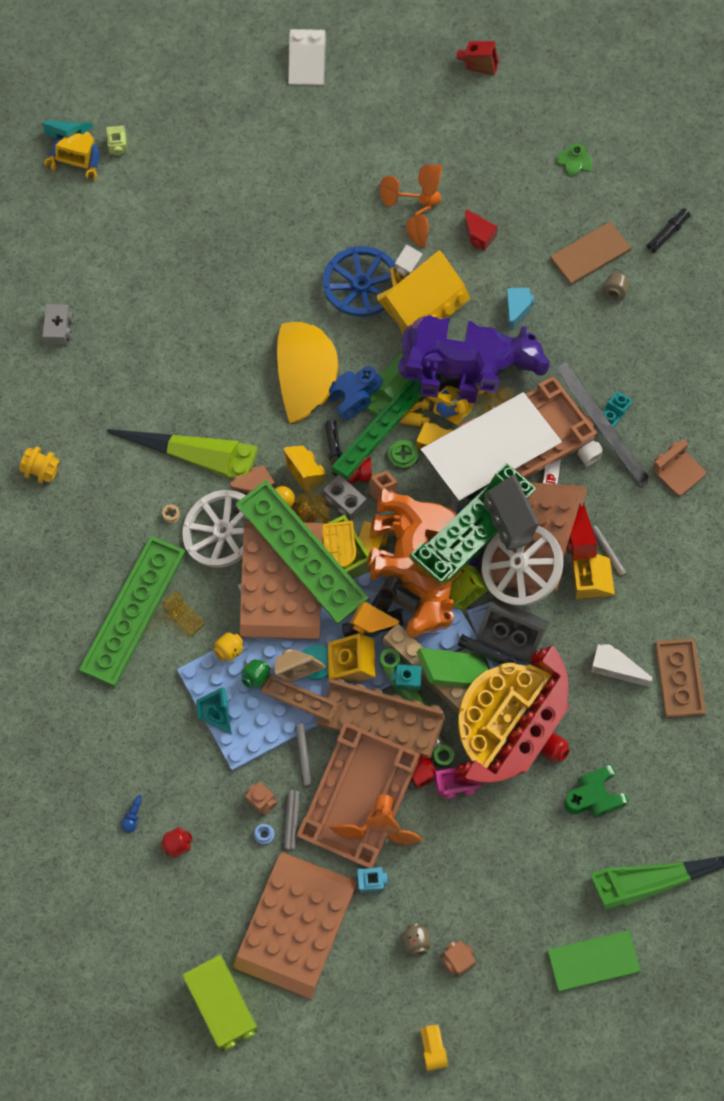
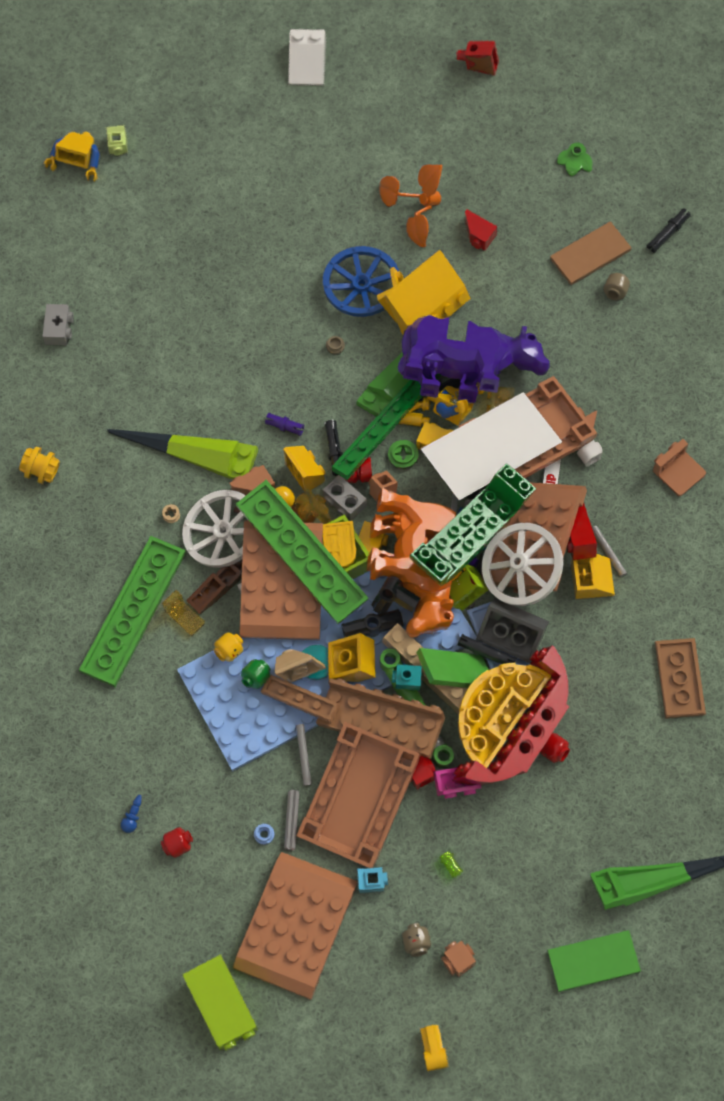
teal slope [42,120,93,139] -> none
teal slope [196,687,232,735] -> none
nougat brick [245,781,277,815] -> none
yellow brick [277,322,338,424] -> none
blue piece [328,366,383,421] -> none
orange plant [329,794,423,845] -> none
light orange slope [349,602,399,634] -> none
white slope [395,245,423,277] -> none
dark grey slope [484,475,539,550] -> none
medium azure slope [507,287,534,329] -> none
sticker [555,362,649,488] -> none
green piece [564,765,629,818] -> none
white slope [591,644,652,687] -> none
teal slope [602,391,633,428] -> none
none -> reddish brown slope [186,560,242,614]
none -> dark purple pin [265,413,304,436]
none -> dark tan plate [326,336,345,354]
none -> clear neon green pin [439,851,463,879]

